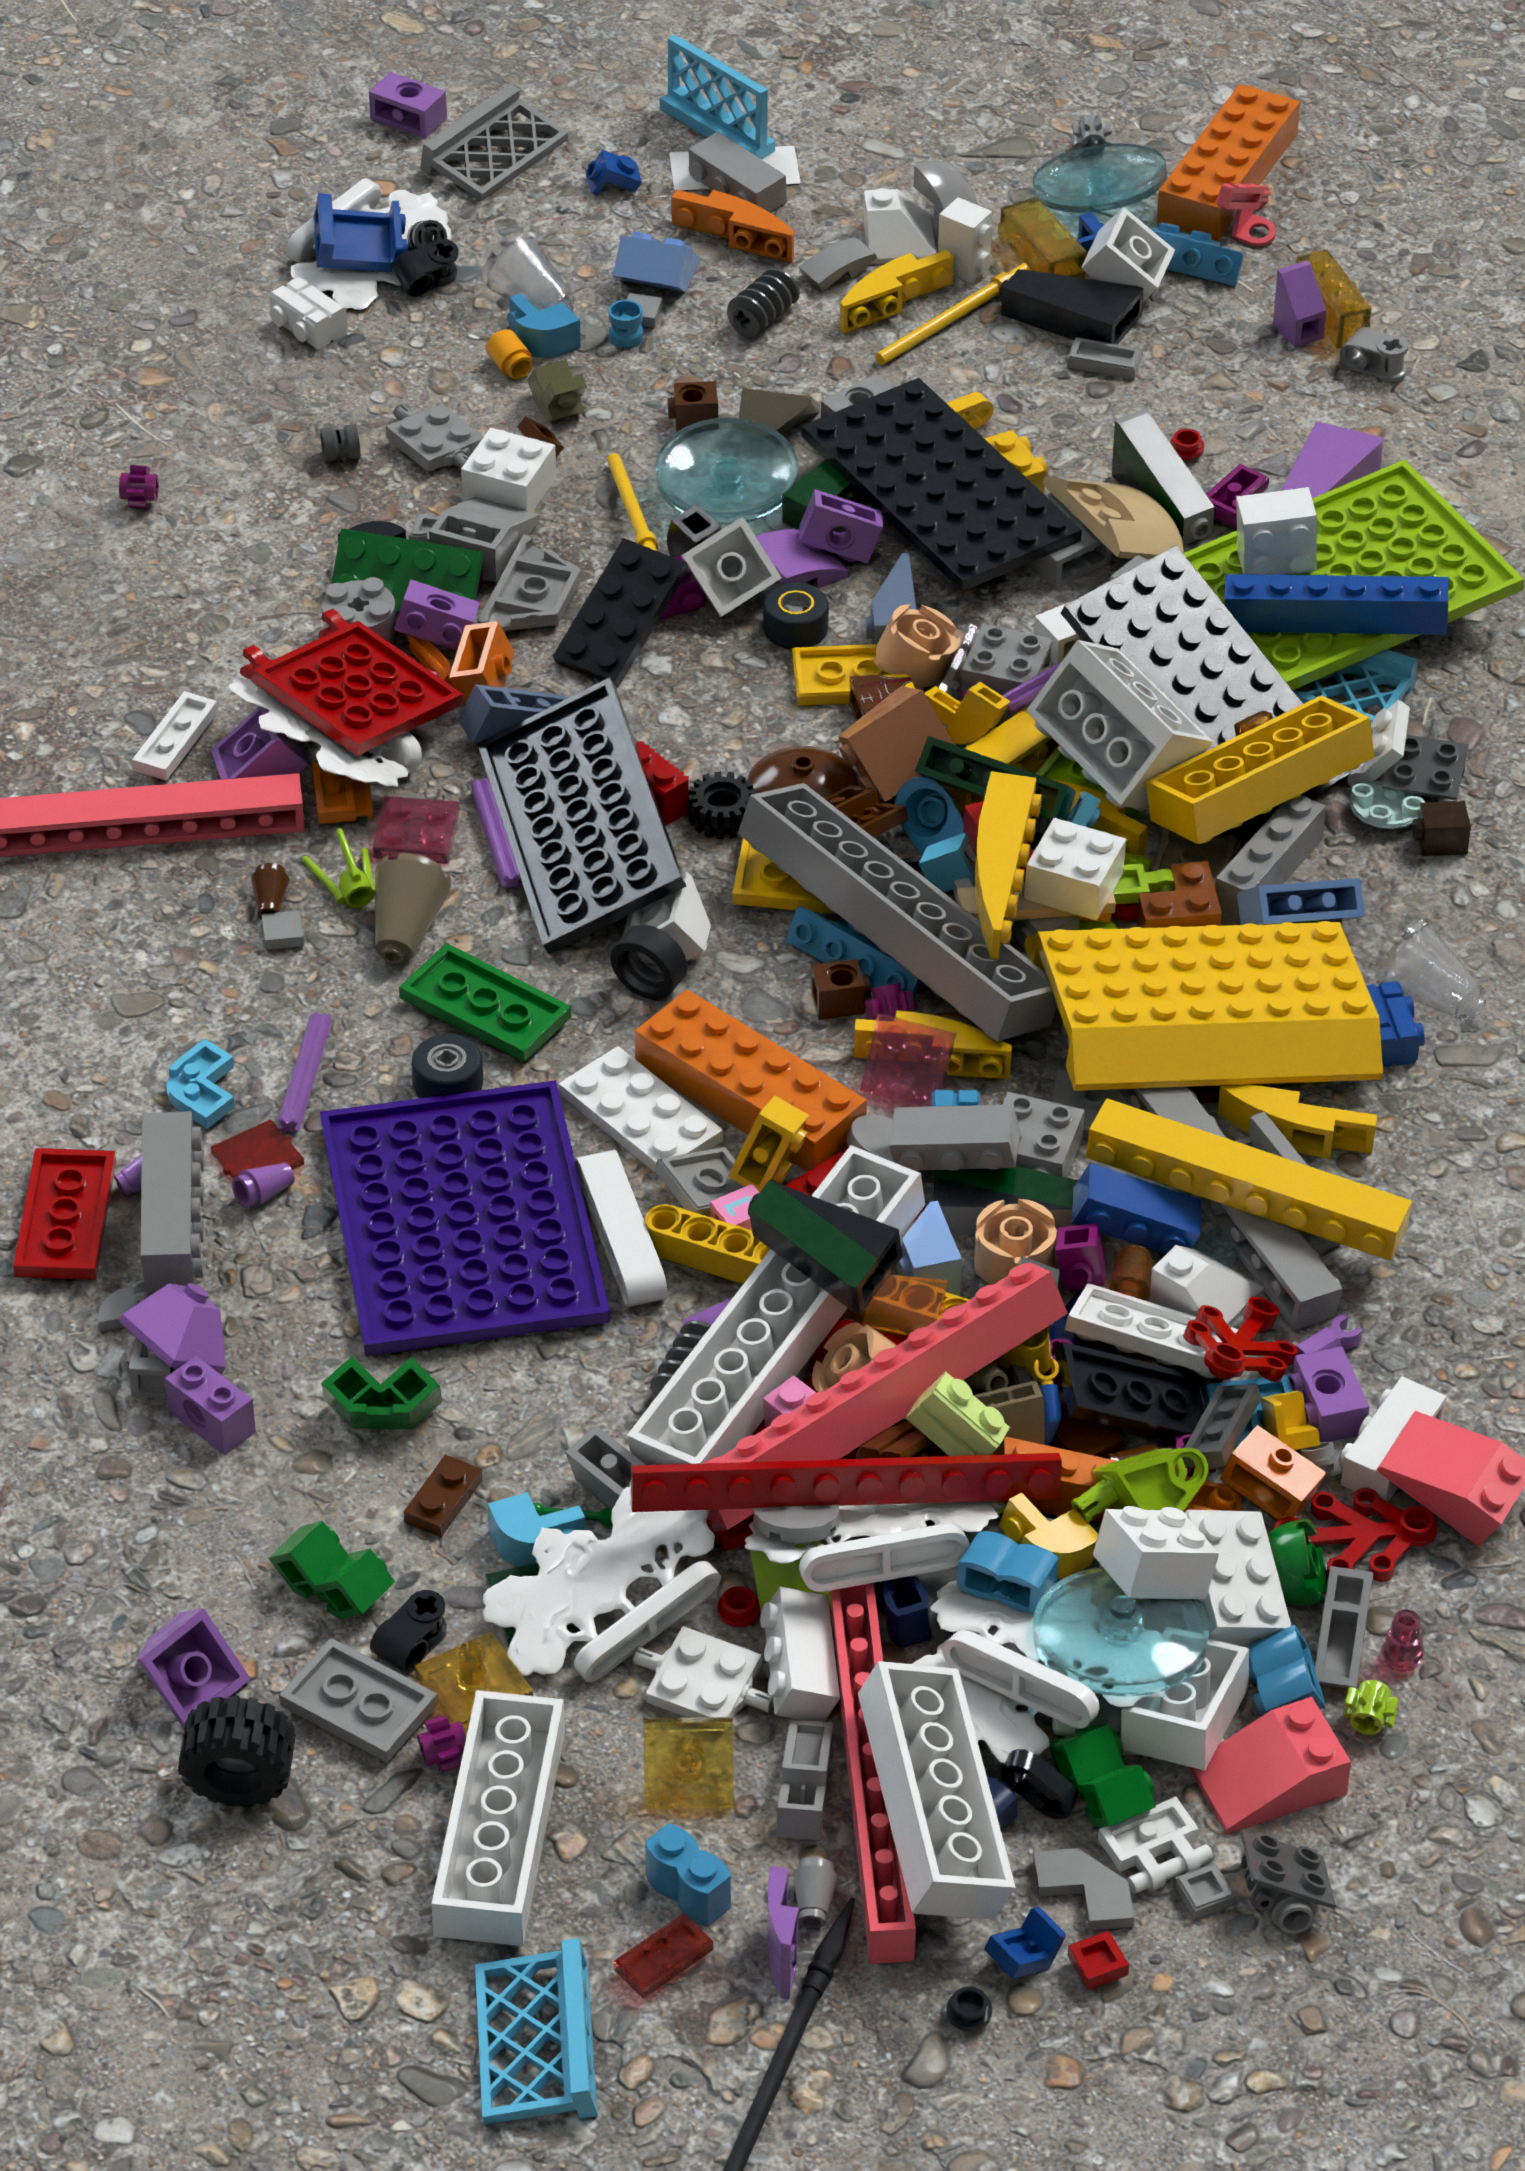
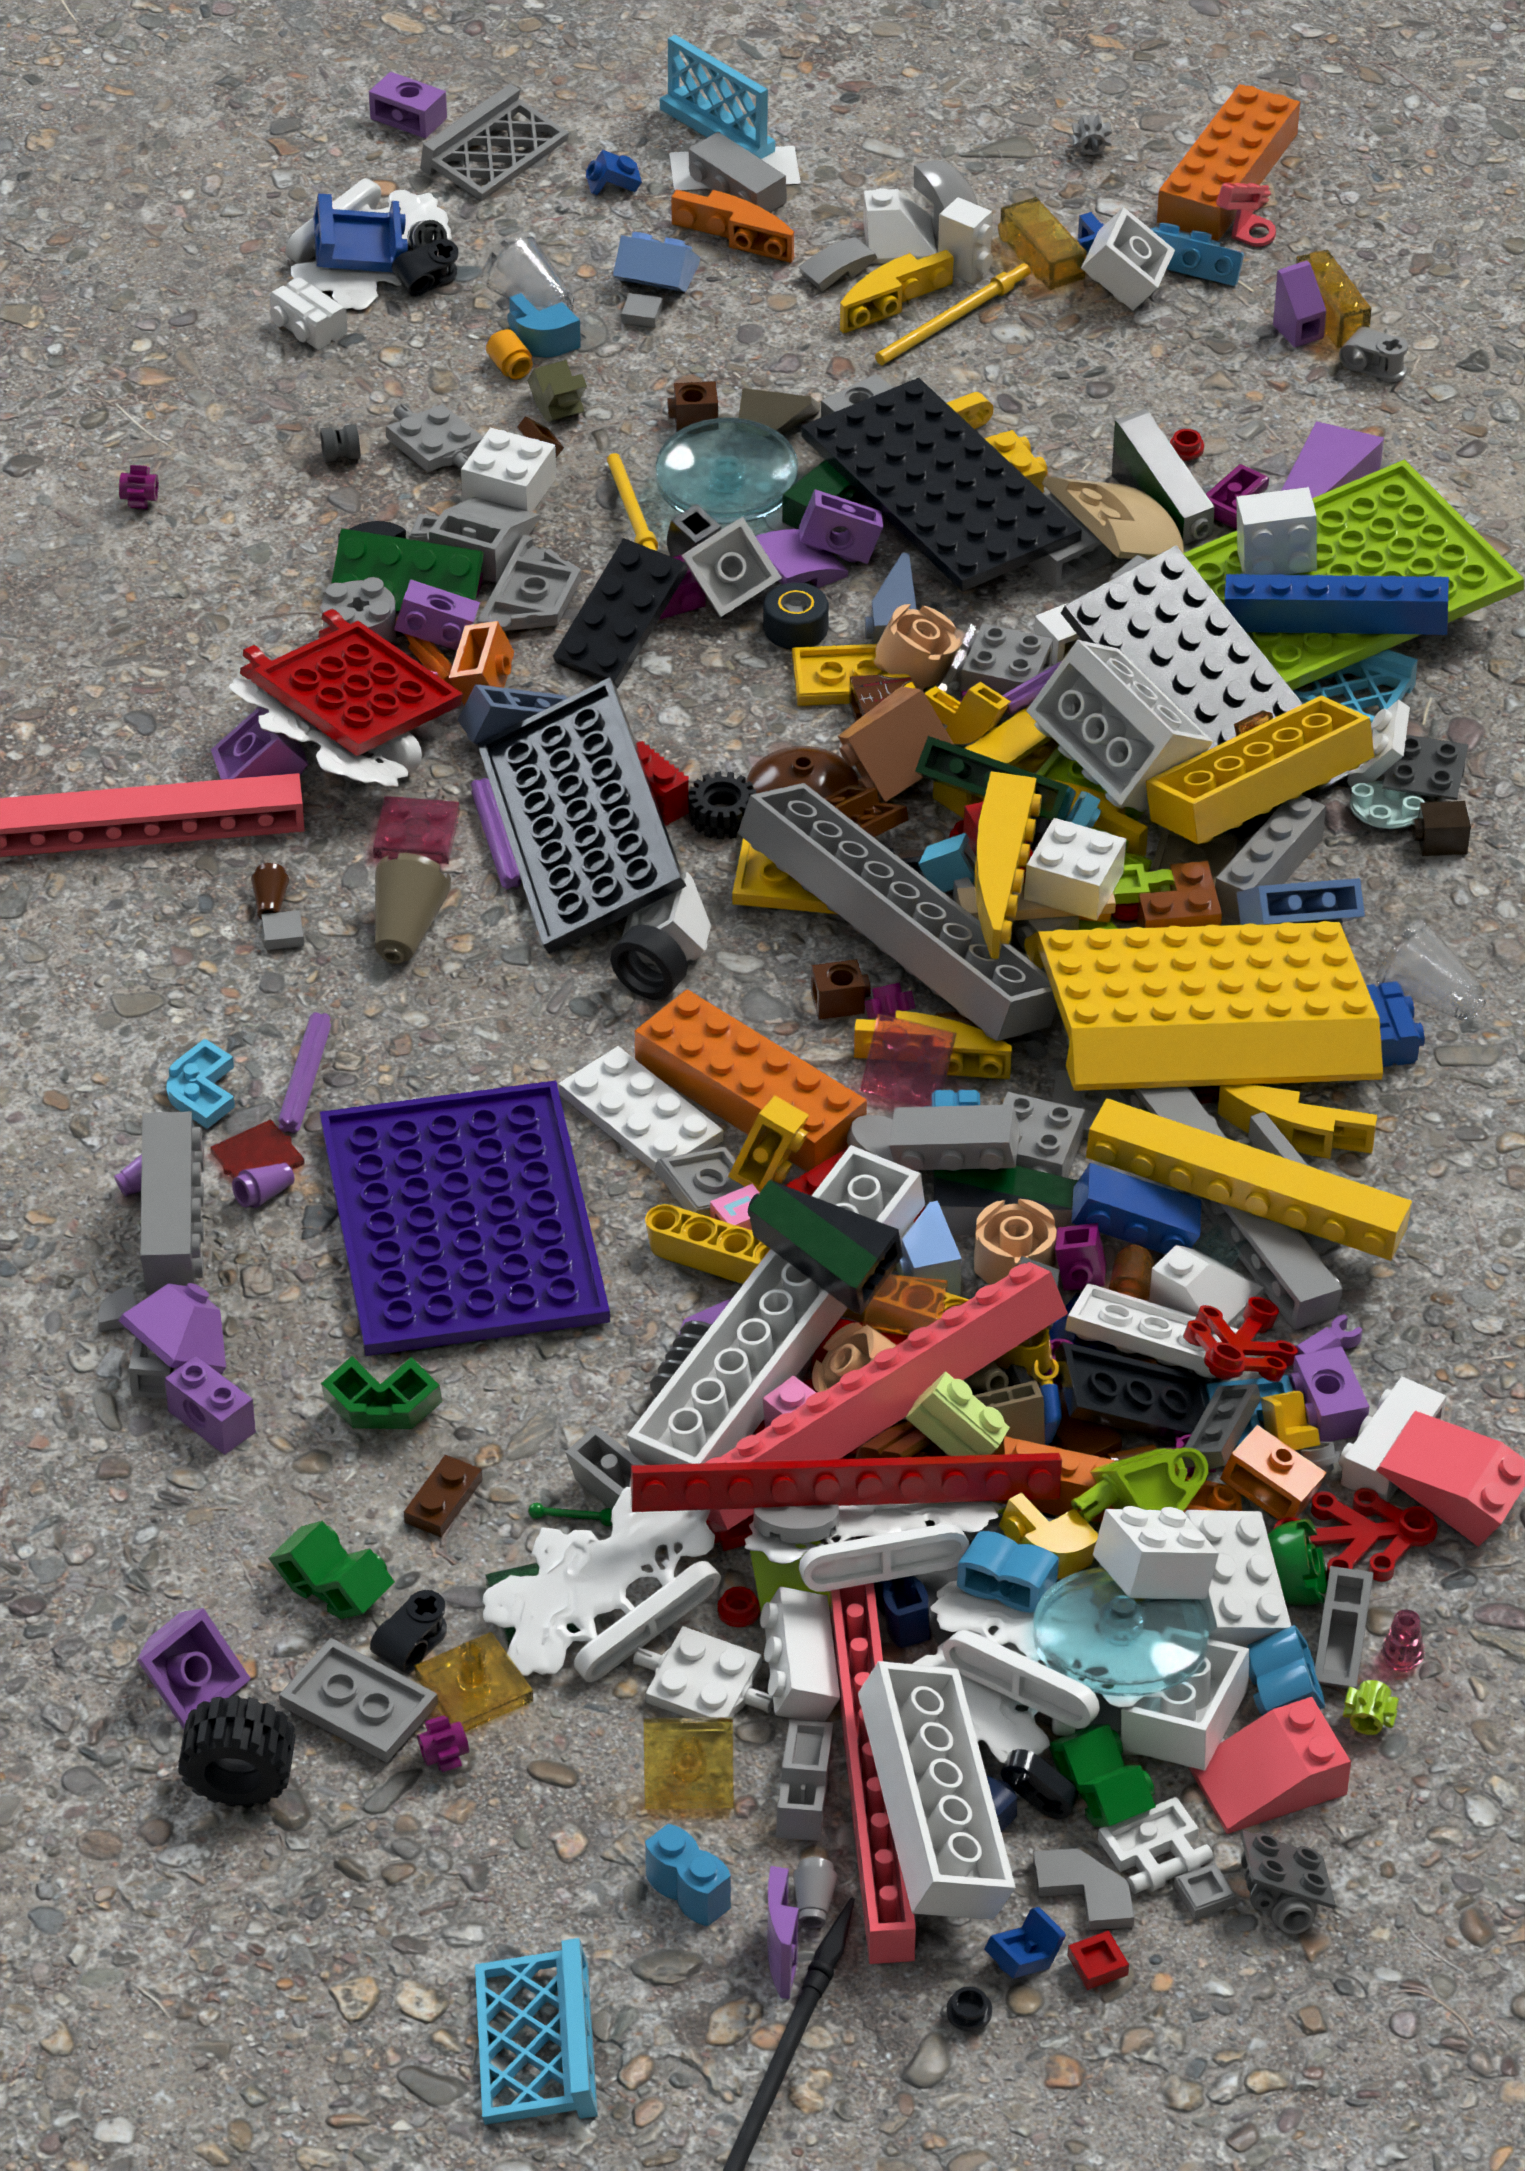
red plate [13,1148,116,1280] -> none
white plate [132,691,218,781] -> none
lime plant [302,828,375,908] -> none
orange plate [311,762,373,824] -> none
green plate [399,943,571,1062] -> none
black wheel [411,1034,484,1098] -> none
white brick [431,1690,565,1946] -> none
medium azure brick [487,1492,585,1571] -> none
white beam [575,1149,668,1307] -> none
dark azure wheel [609,300,643,348] -> none
clear red plate [614,1913,713,1999] -> none
dark grey piece [727,268,800,338] -> none
dark azure bracket [786,907,921,998] -> none
dark azure piece [895,777,964,856] -> none
black slope [999,269,1144,345] -> none
clear light blue dish [1033,143,1168,213] -> none
light grey tile [1067,337,1143,380] -> none

